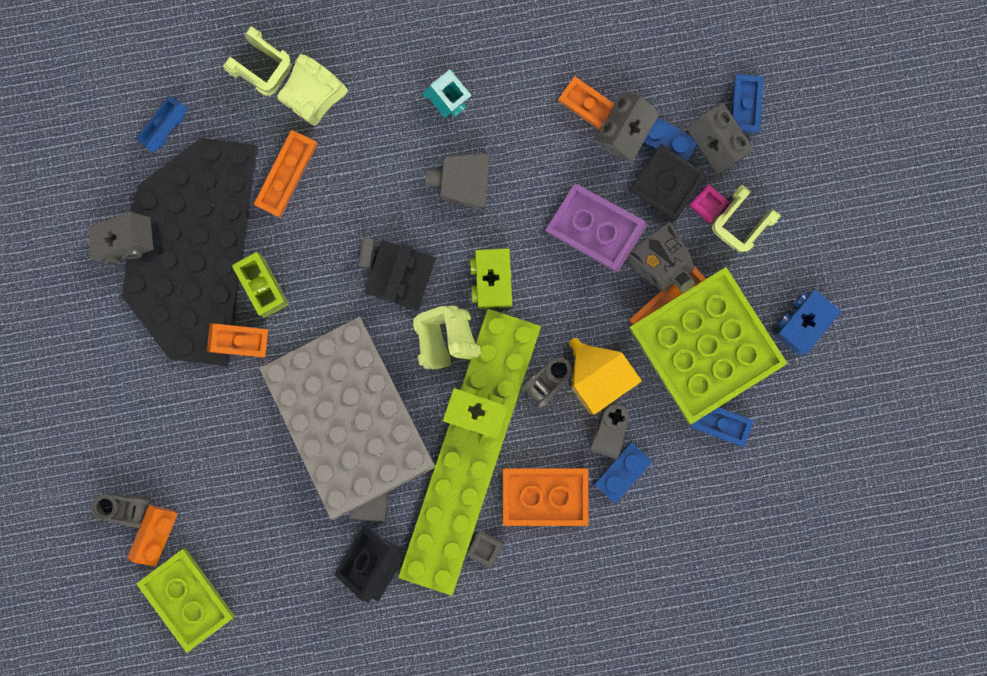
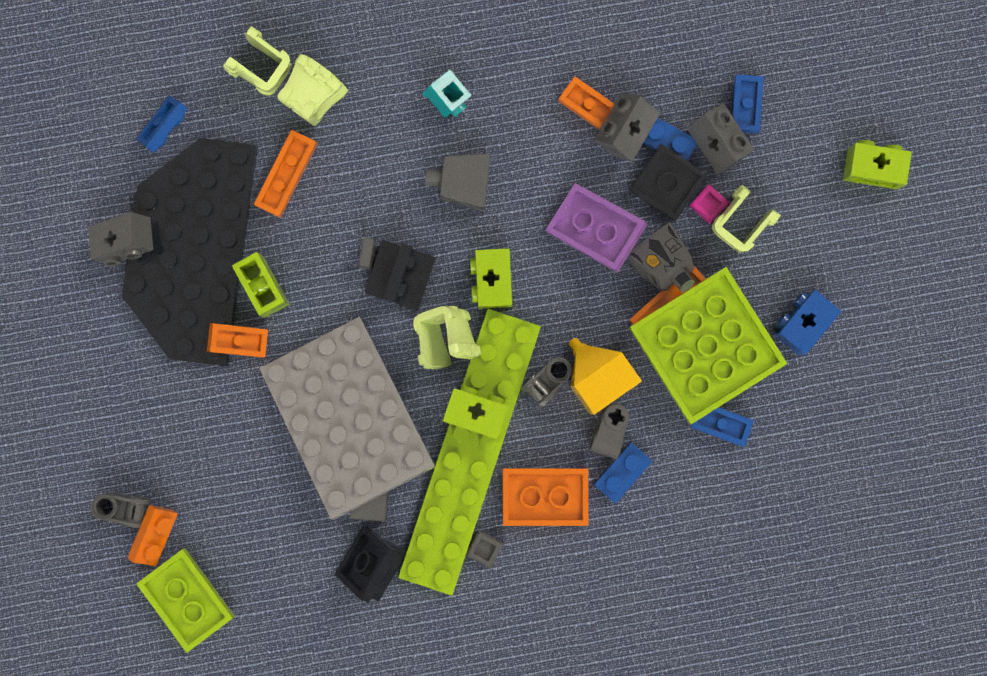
none -> lime brick [843,140,912,190]

